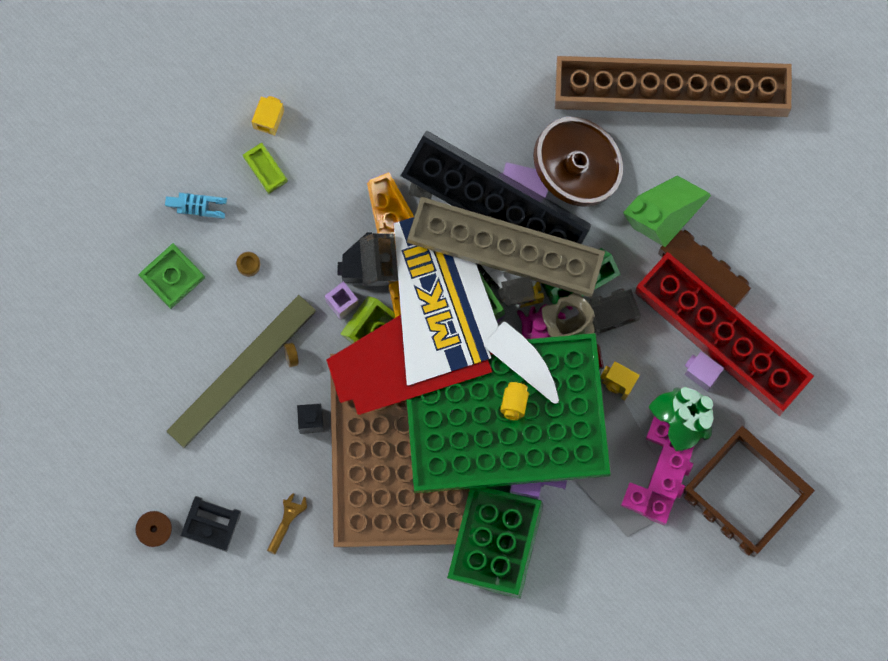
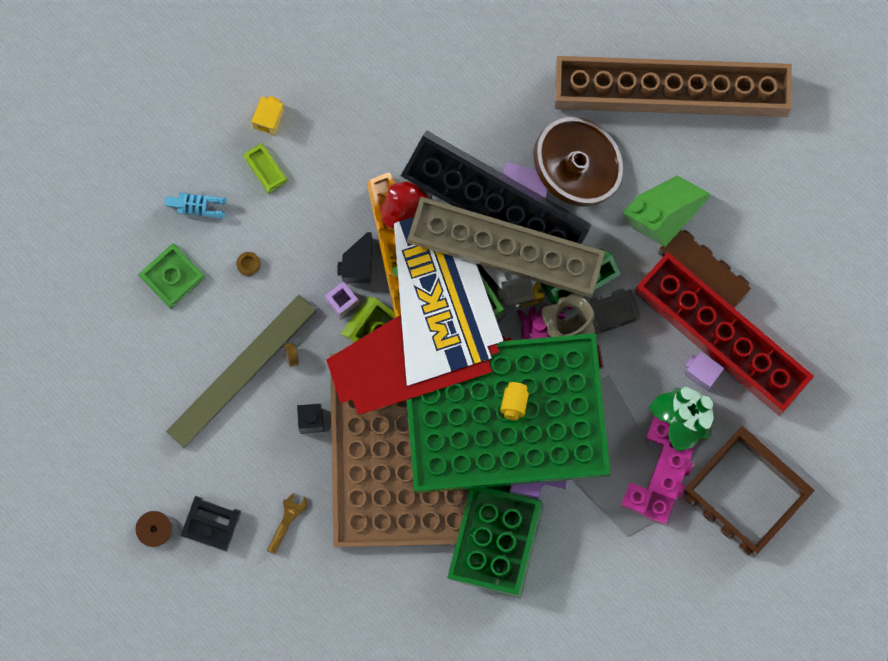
clear smoke brick [359,233,398,286] -> none
white sticker [484,322,559,404] -> none
yellow brick [600,361,640,401] -> none
none -> red piece [380,181,428,228]

